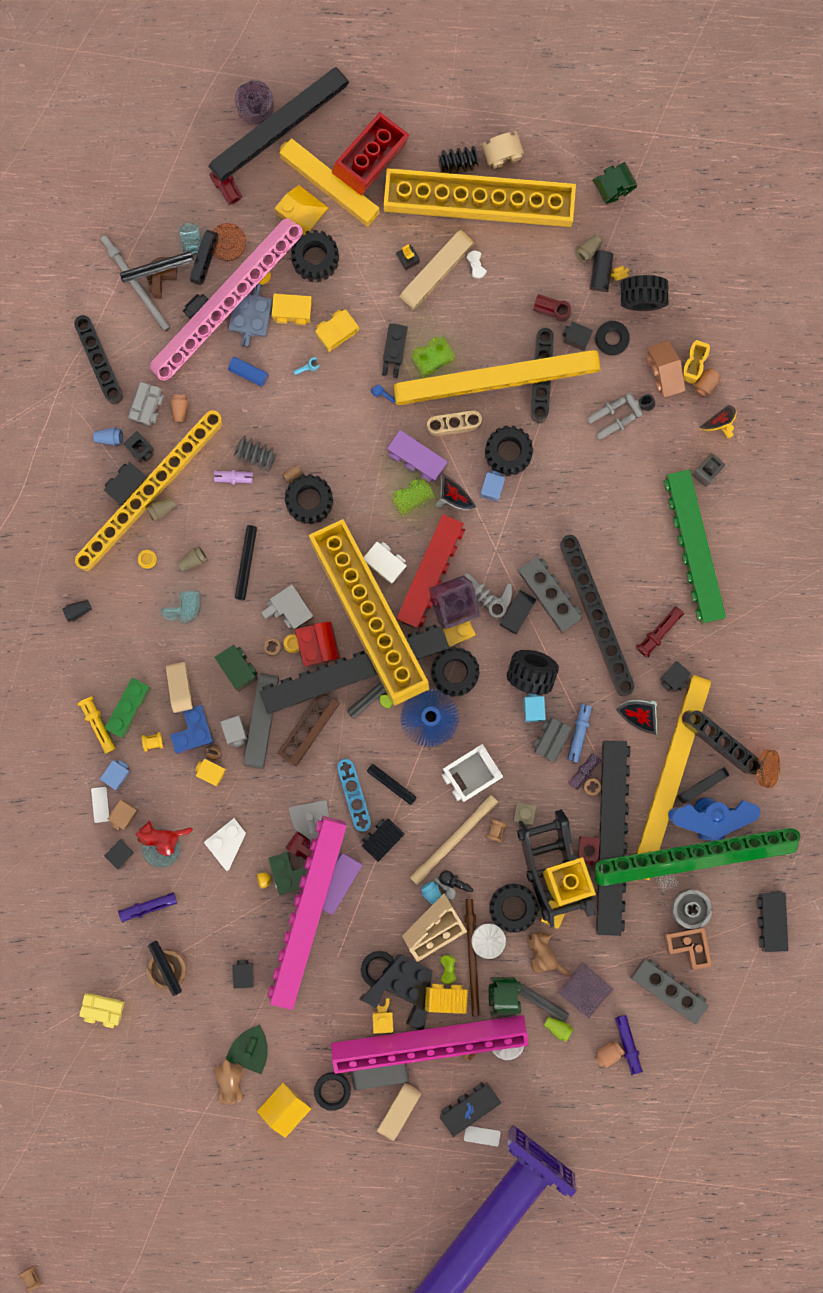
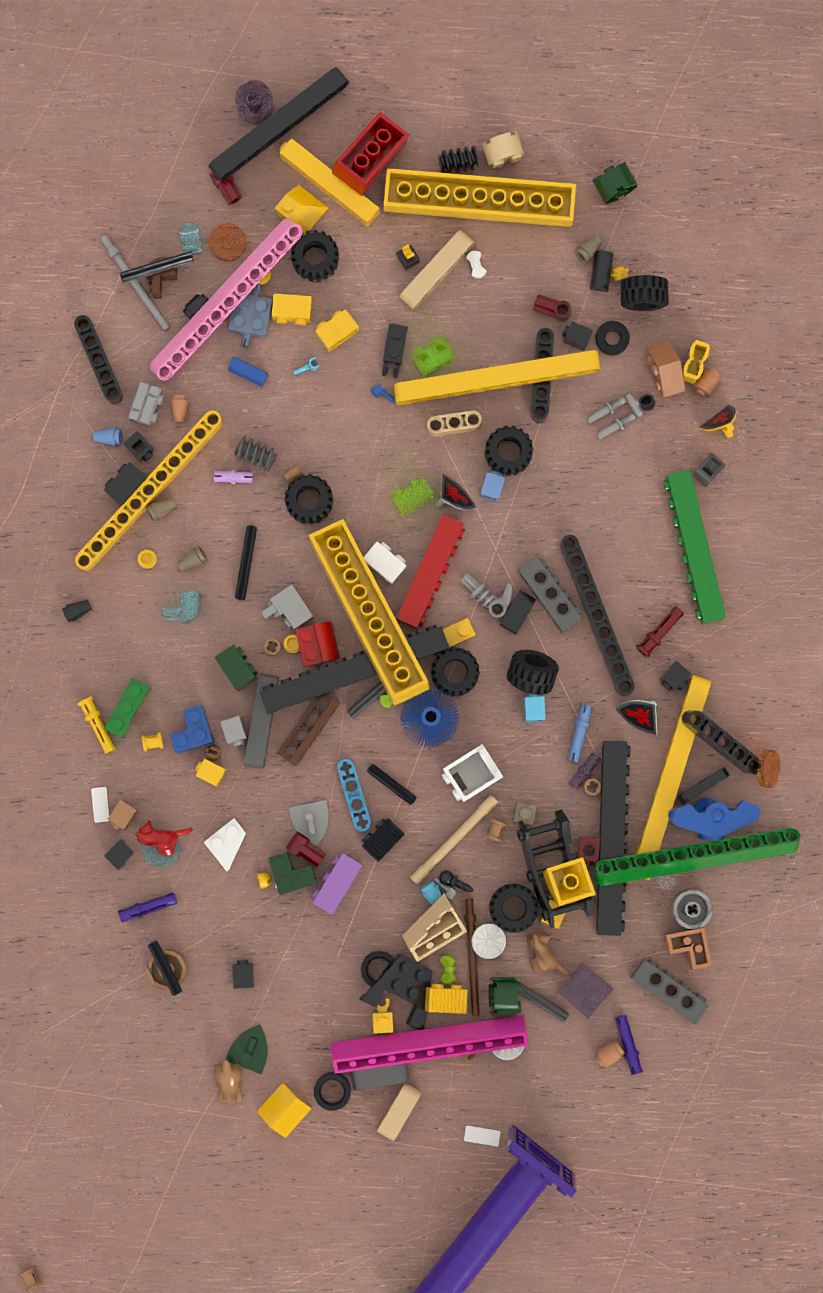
light yellow brick [79,992,125,1028] -> none
medium blue brick [100,759,131,790] -> none
tan beam [166,662,193,713] -> none
black beam [190,230,218,285] -> none
dark pink brick [267,815,347,1010] -> none
medium lavender brick [387,430,448,483] -> none
clear purple brick [429,575,481,629] -> none
black brick [439,1082,501,1137] -> none
dark grey brick [532,718,572,763] -> none
lime cone [544,1016,574,1042] -> none
black brick [757,892,789,952] -> none

